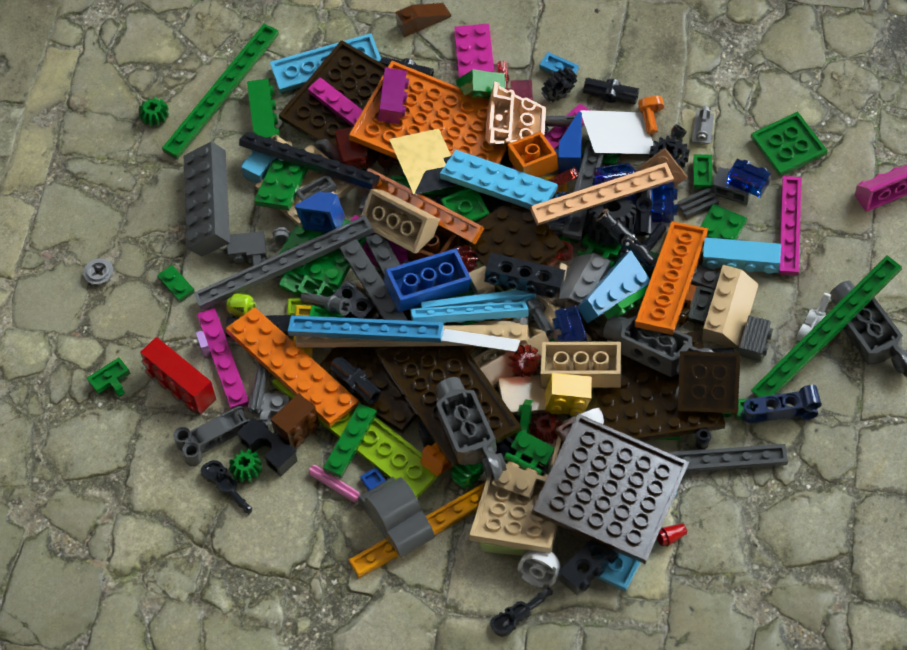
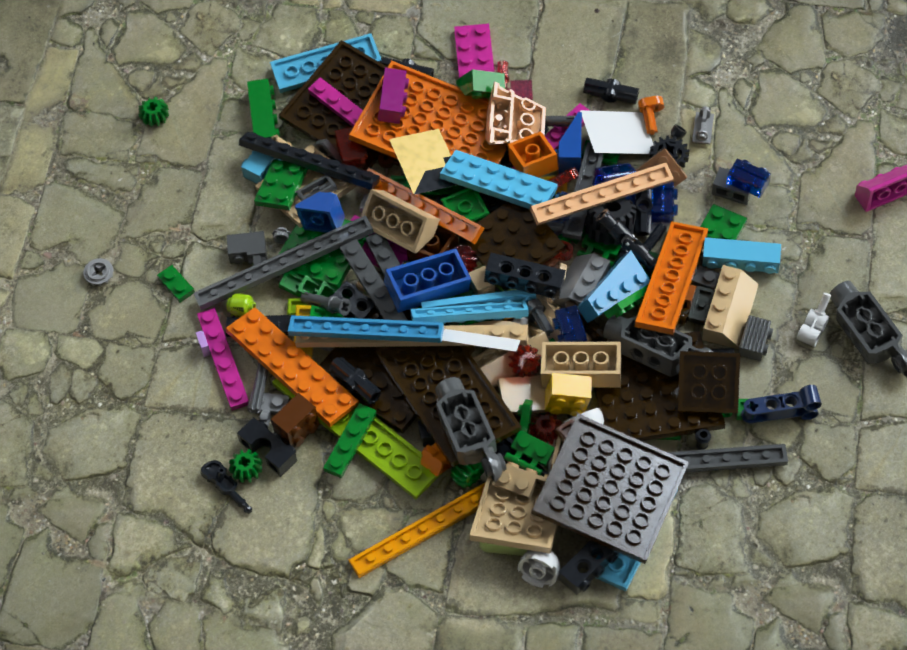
green plate [87,357,131,397] -> none
red brick [140,337,217,415] -> none
green plate [162,23,279,159] -> none
dark grey piece [173,406,250,466] -> none
dark grey brick [184,141,230,256] -> none
bright pink axle [308,465,360,503] -> none
dark grey brick [358,477,435,558] -> none
blue tile [360,467,386,491] -> none
reddish brown slope [396,3,451,37] -> none
black piece [490,587,553,637] -> none
dark azure plate [539,52,579,75] -> none
black gear [541,67,577,102] -> none
red cone [656,523,687,547] -> none
dark grey tile [677,188,719,219] -> none
green plate [693,154,713,189] -> none
green plate [750,111,828,177] -> none
green plate [751,255,902,397] -> none
dark pink plate [779,176,802,276] -> none

